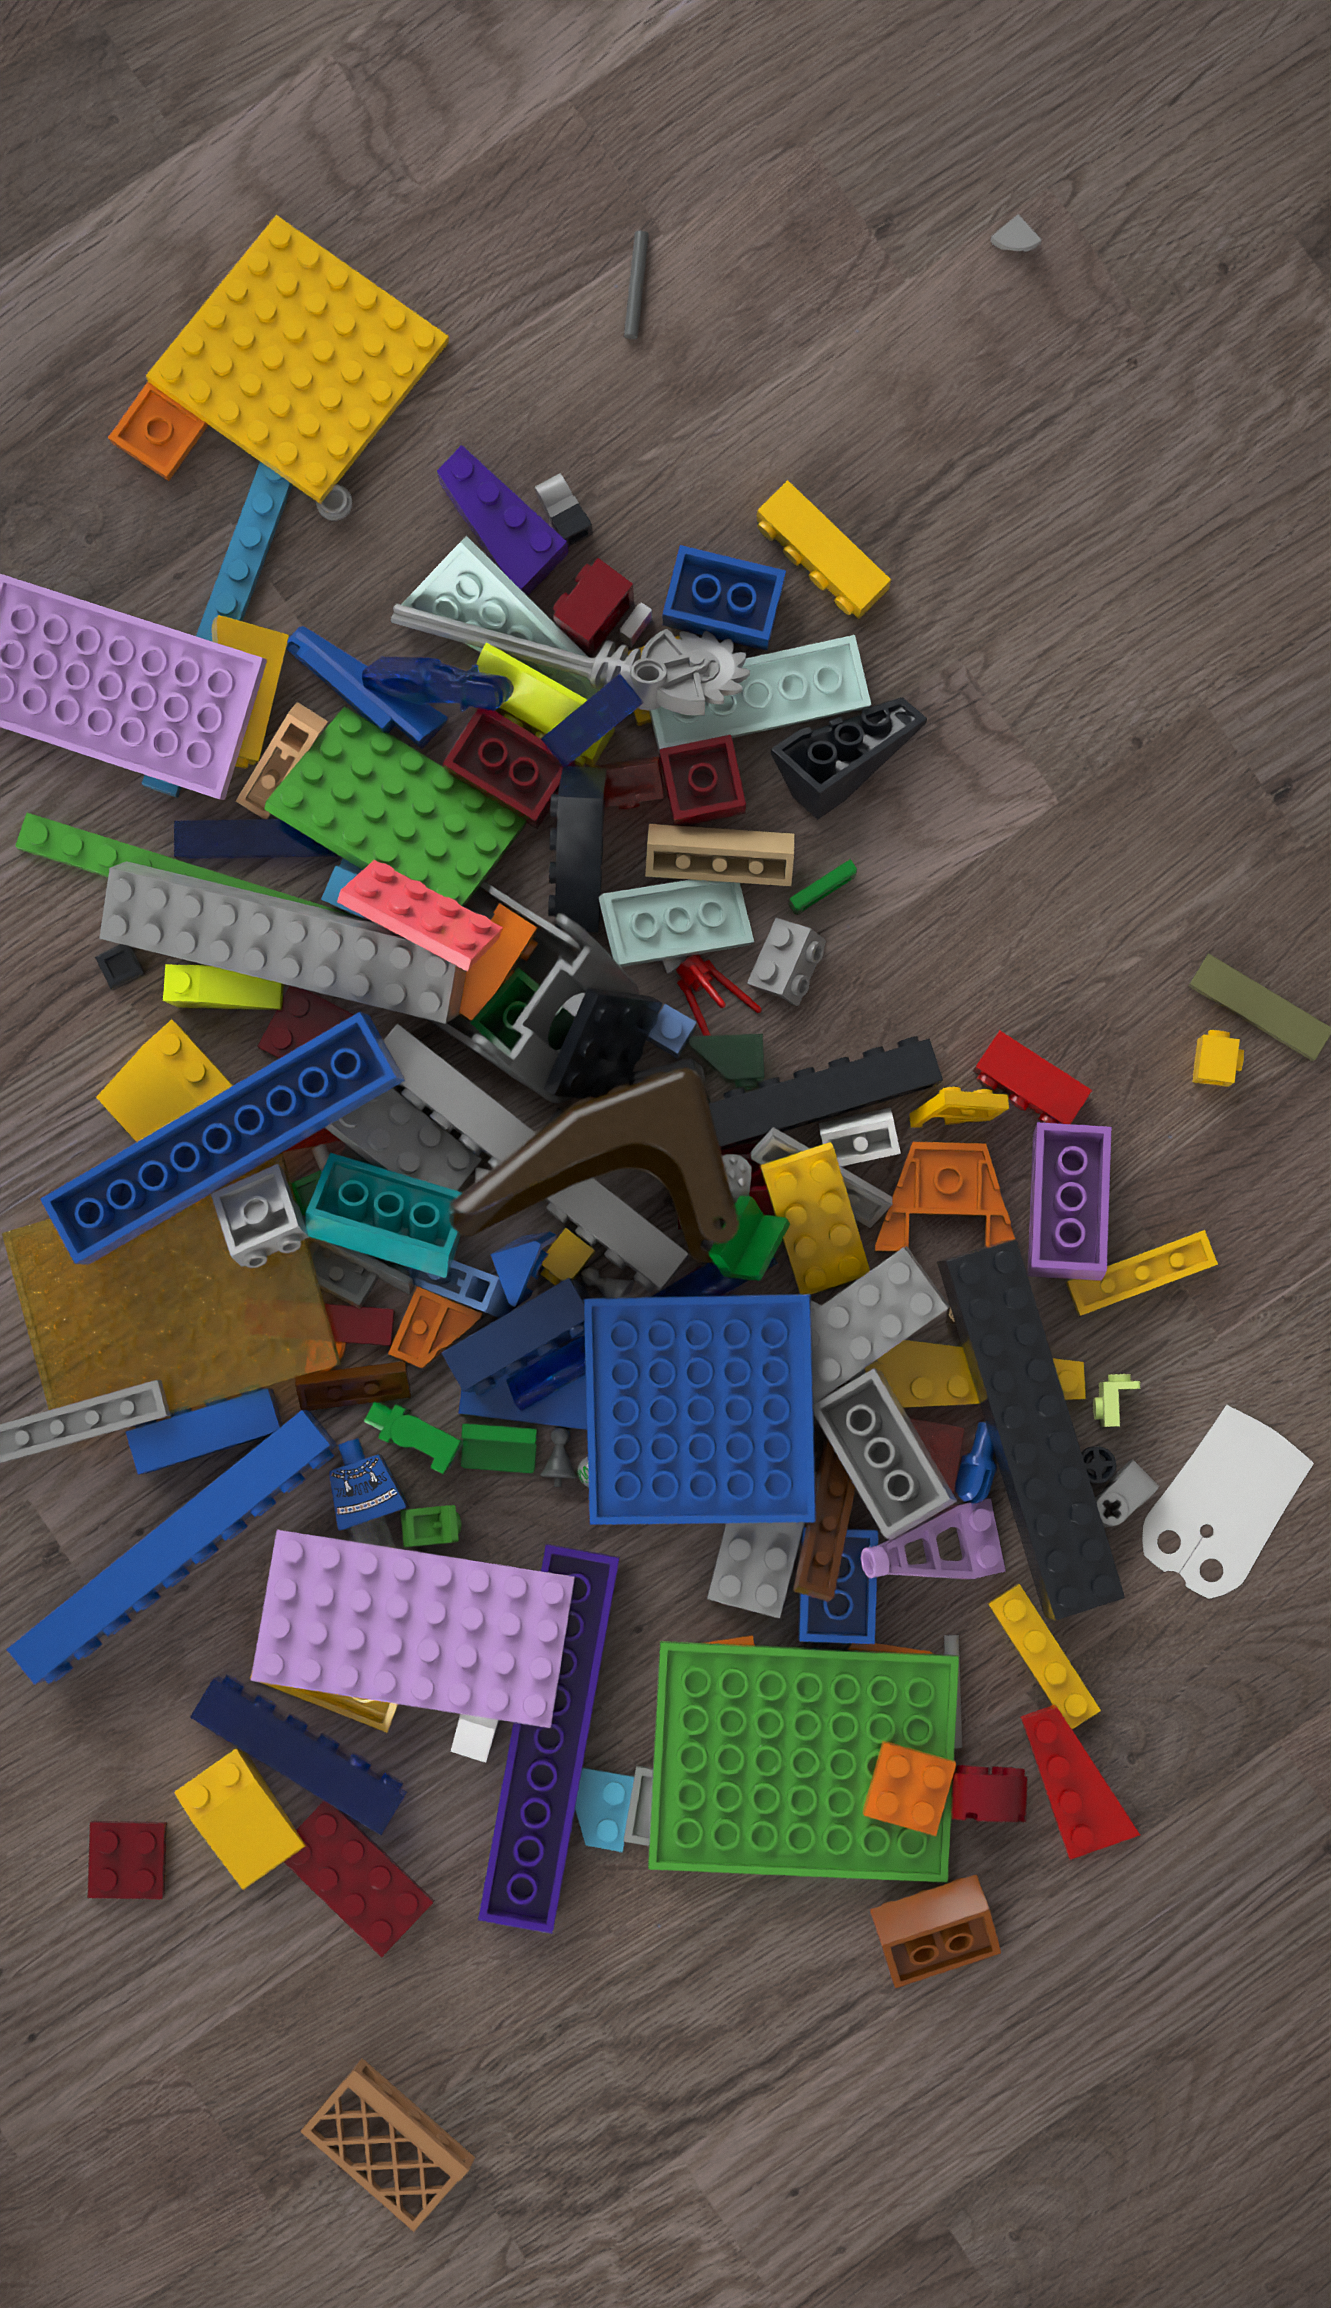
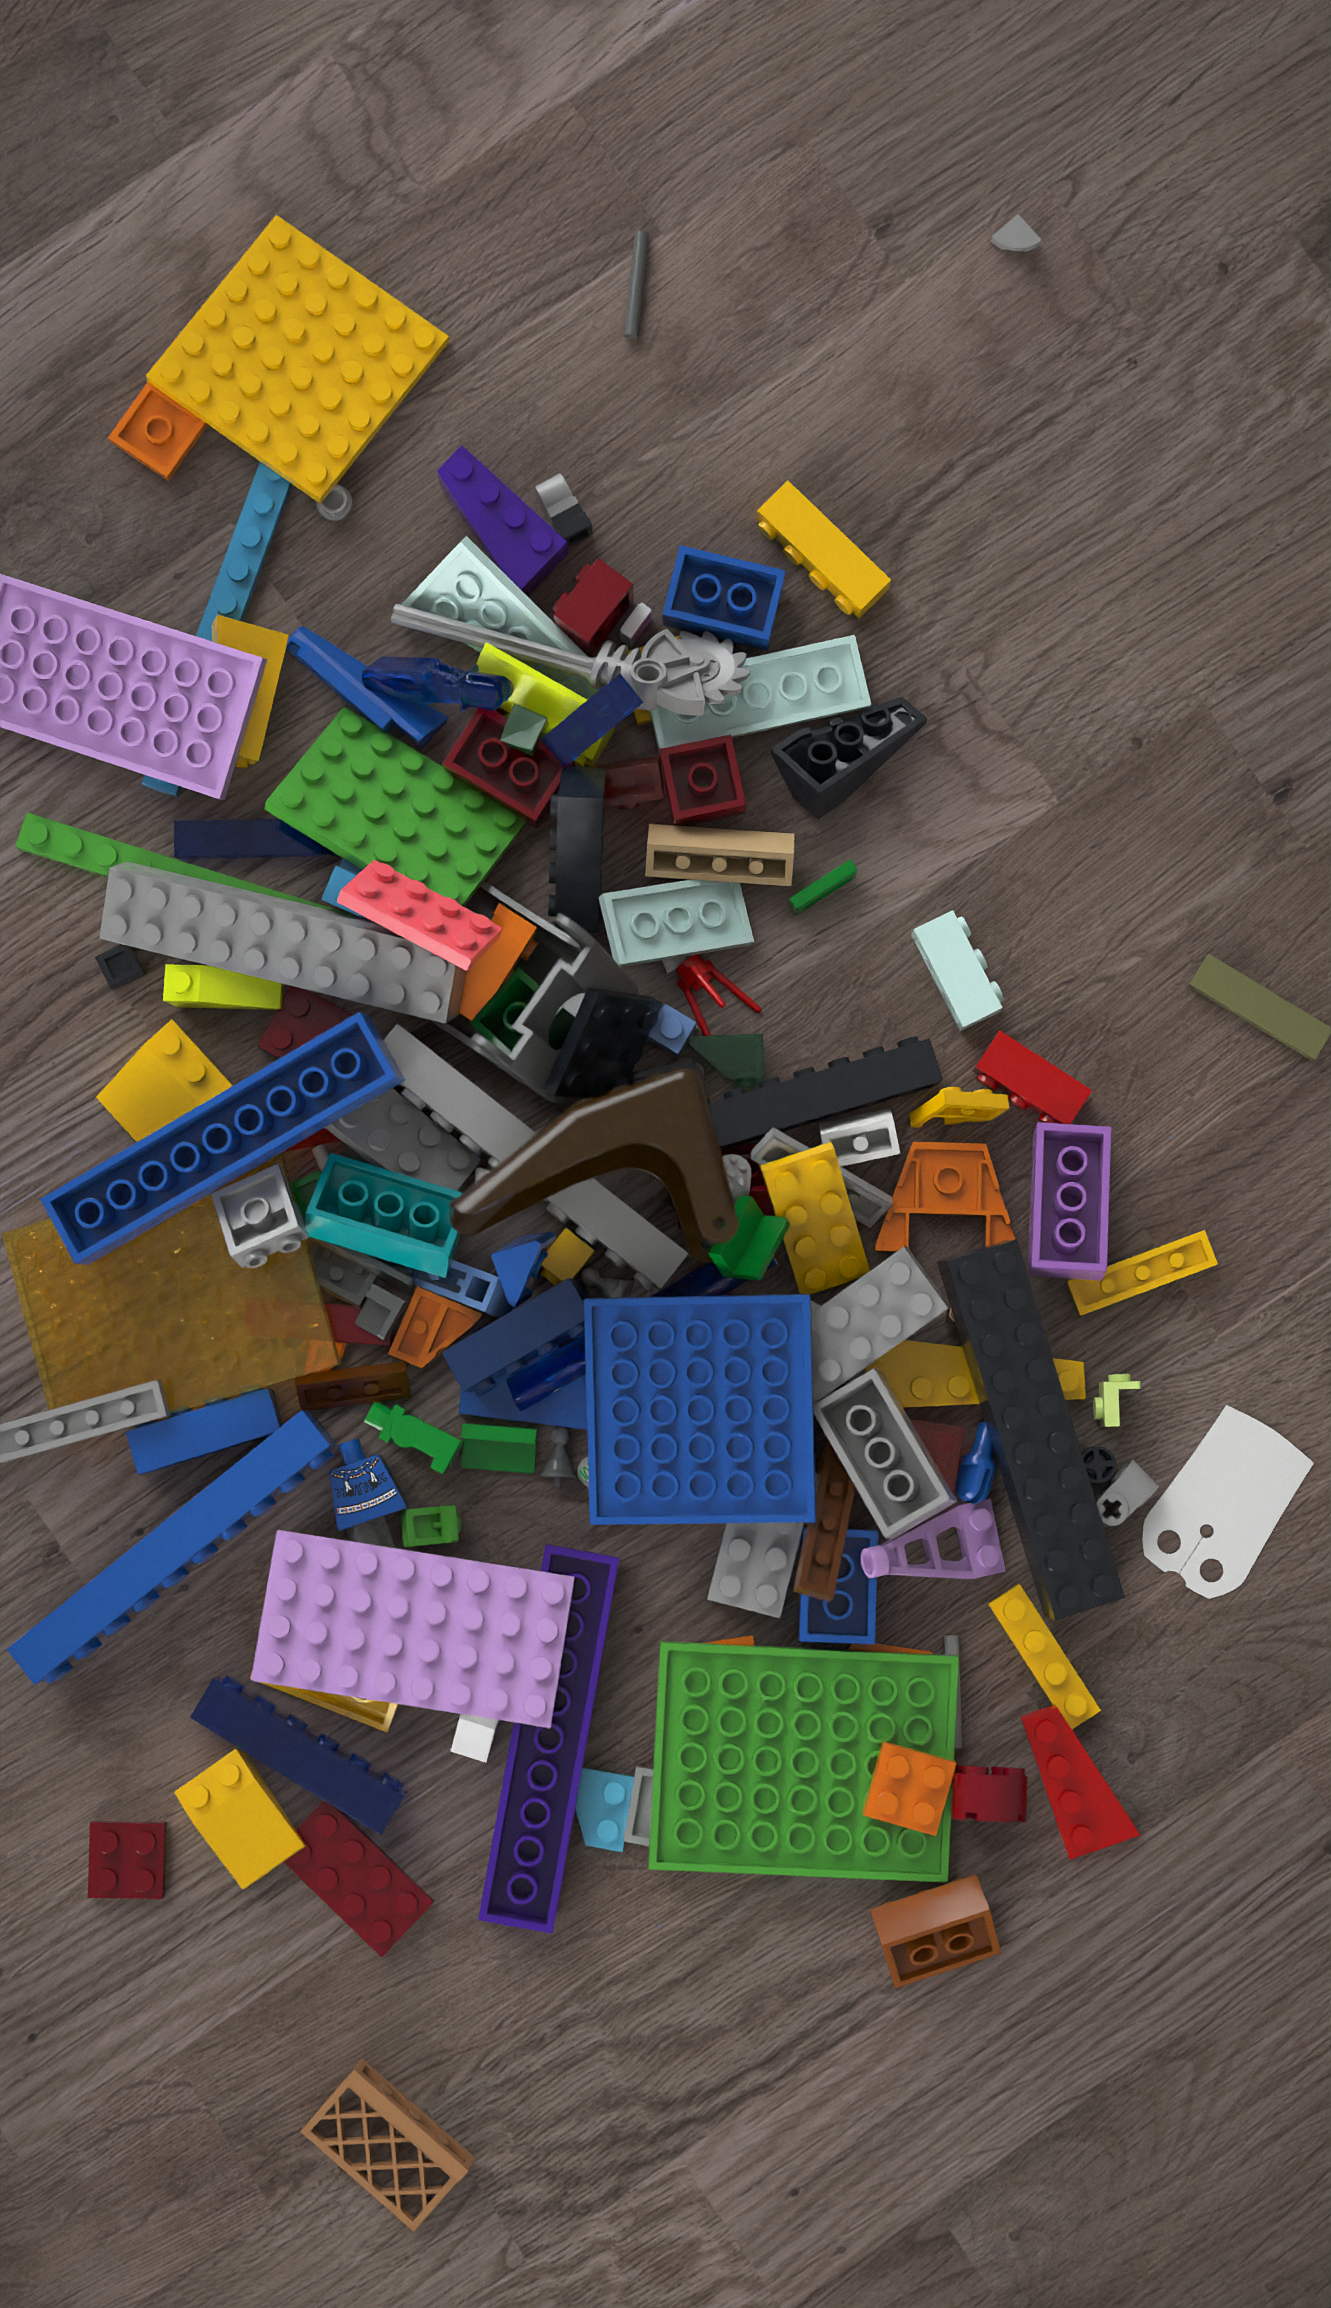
light nougat slope [236,702,328,821] -> none
light grey bracket [747,918,826,1006] -> none
yellow brick [1192,1030,1244,1087] -> none
none -> dark grey panel [355,1283,408,1341]
none -> dark green slope [500,704,549,757]
none -> light aqua brick [911,910,1004,1032]

